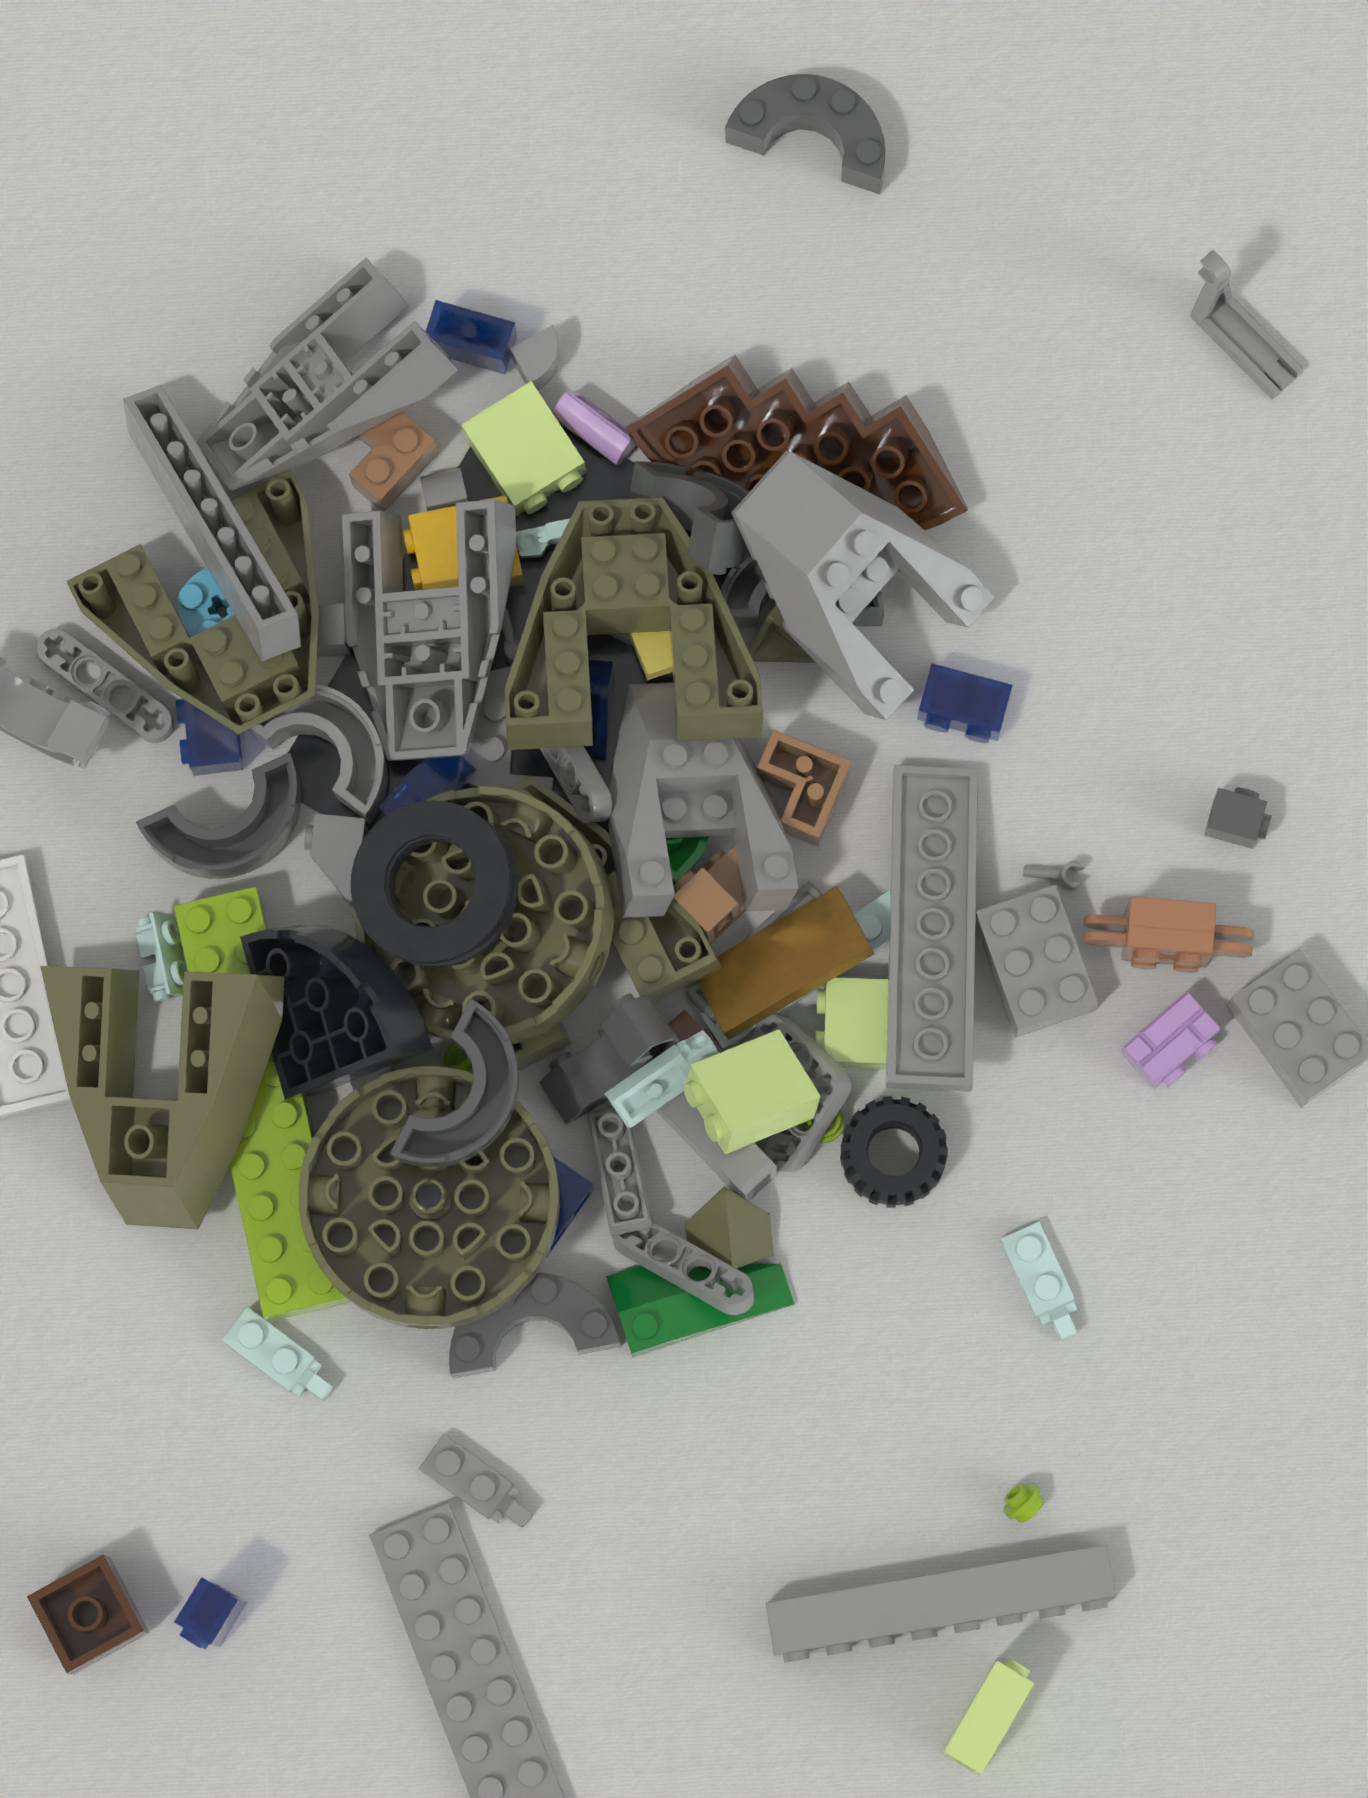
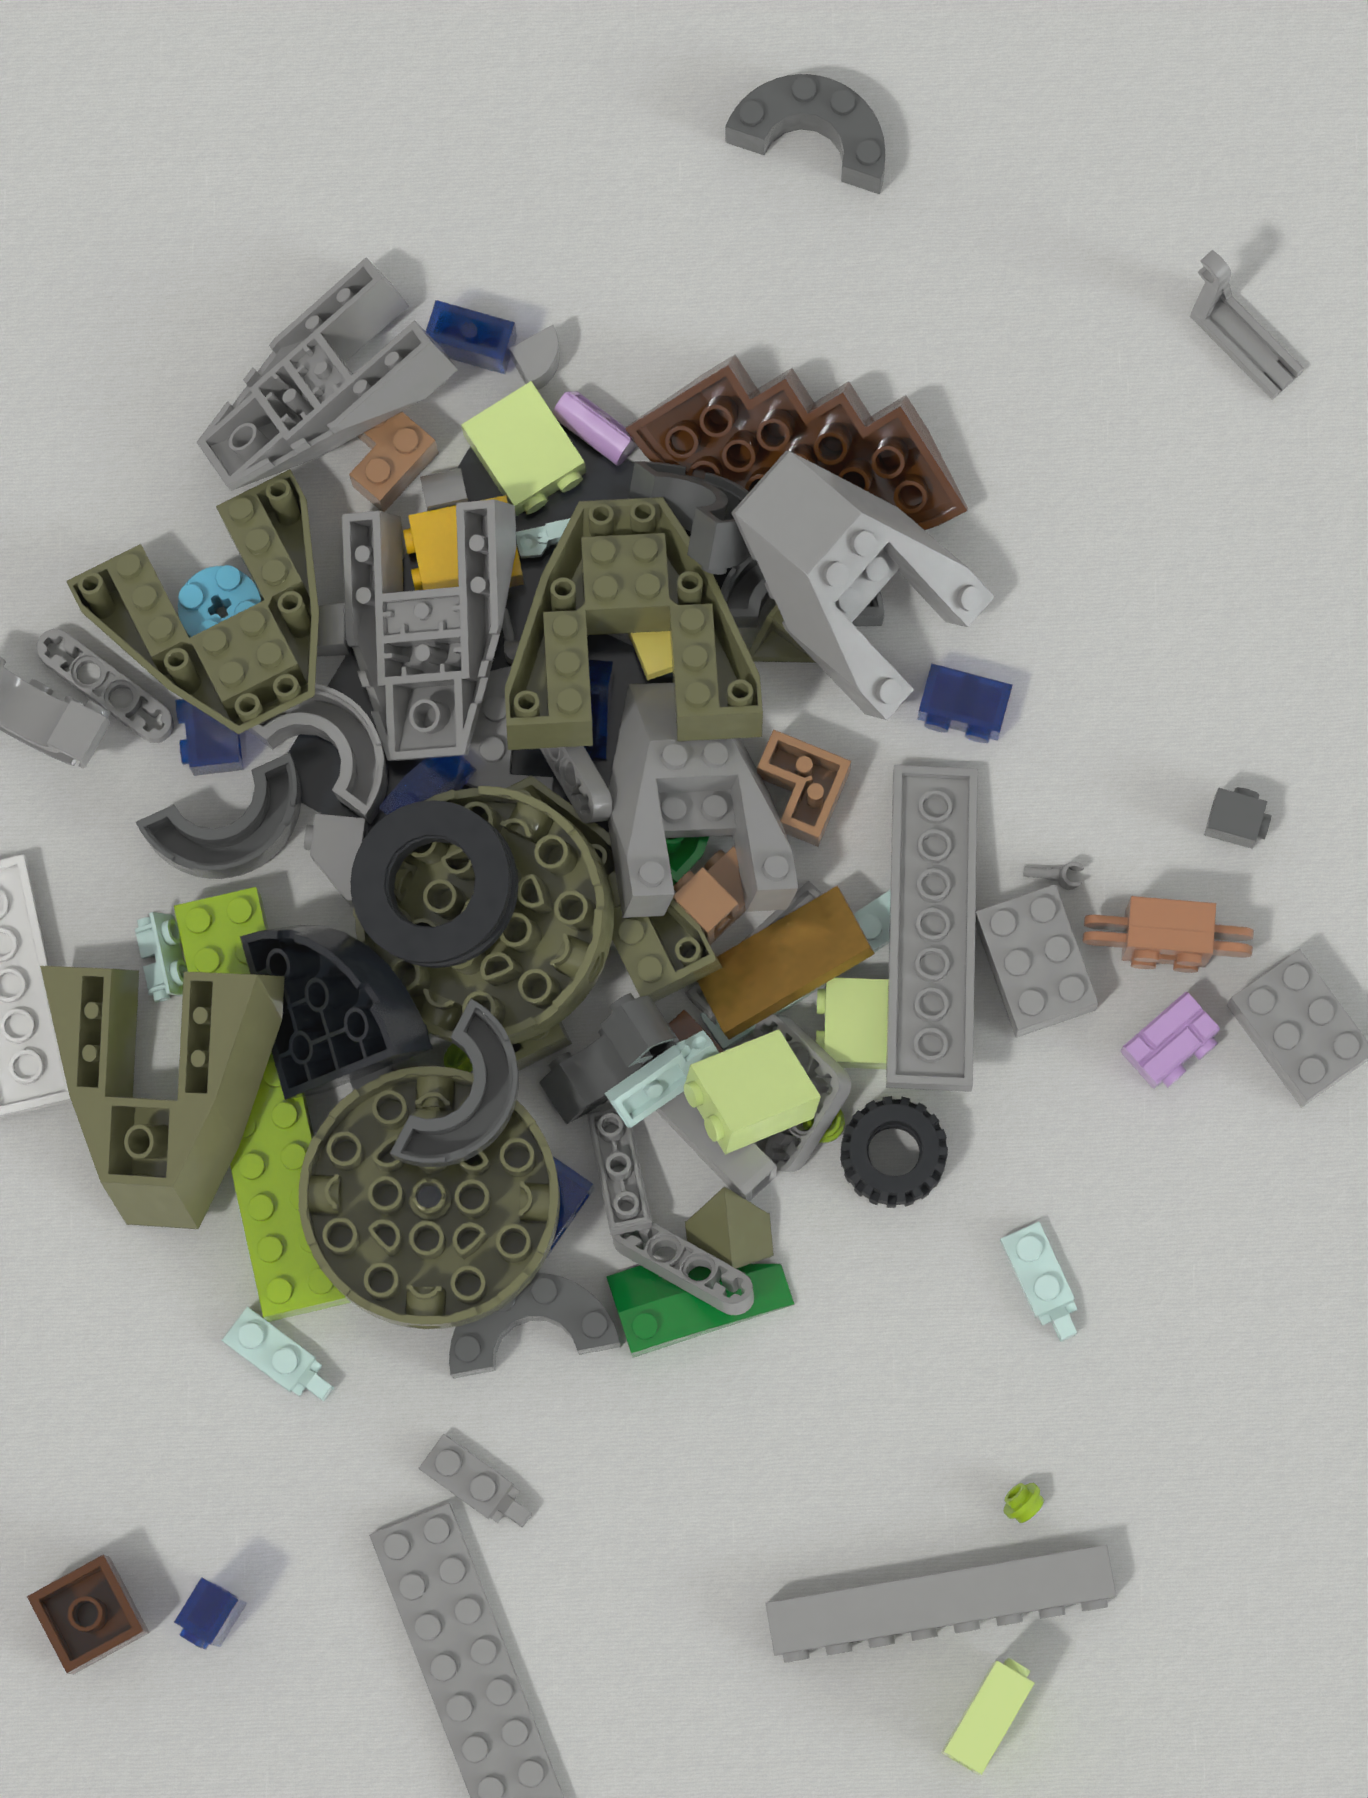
light grey brick [123,385,301,661] -> none

